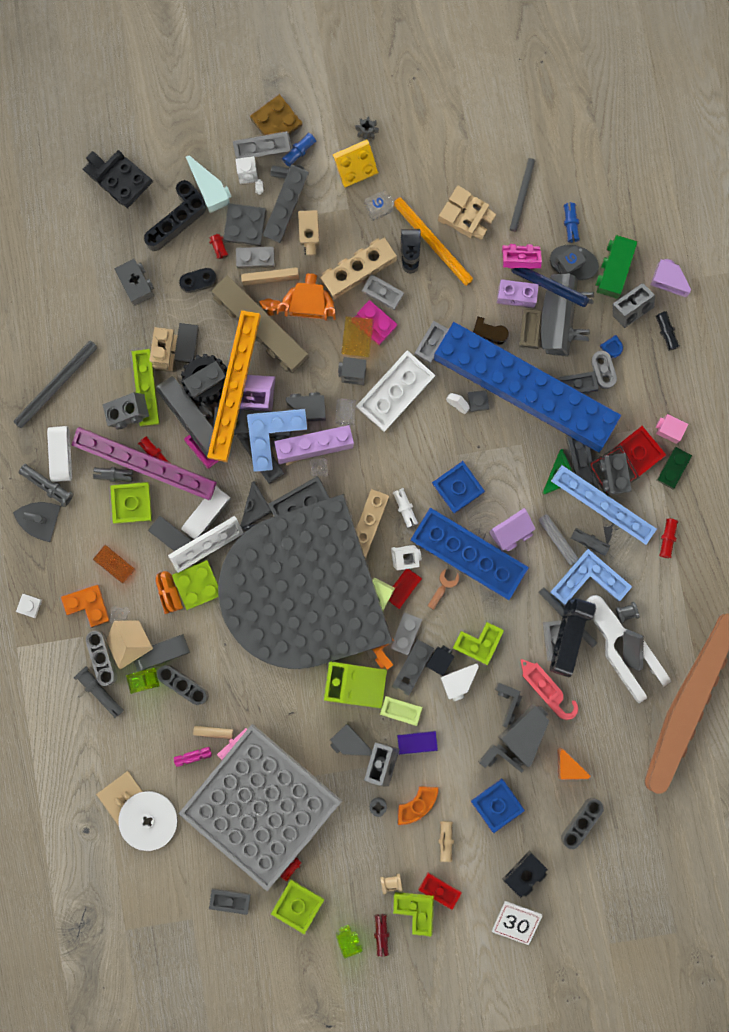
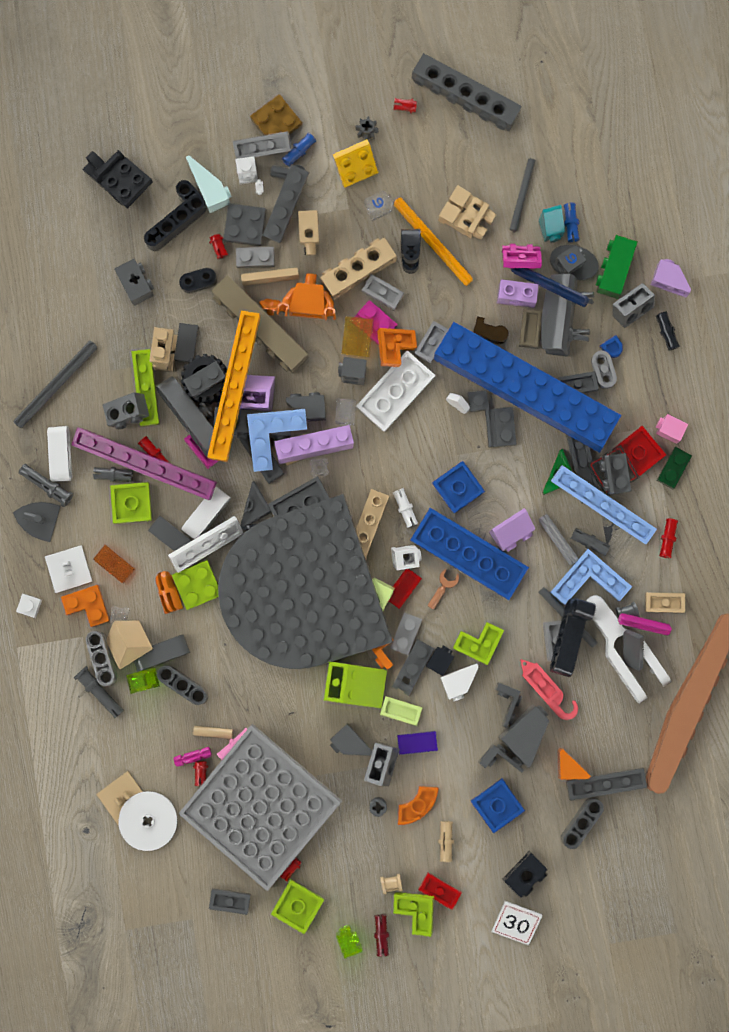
none -> white piece [45,545,93,593]
none -> red pin [193,761,208,786]
none -> orange plate [377,328,417,367]
none -> red pin [393,98,417,114]
none -> dark grey brick [412,53,522,131]
none -> dark grey plate [485,407,517,448]
none -> teal slope [539,205,565,243]
none -> dark grey plate [566,768,647,801]
none -> dark pink axle [618,613,672,636]
none -> tan plate [645,593,685,613]

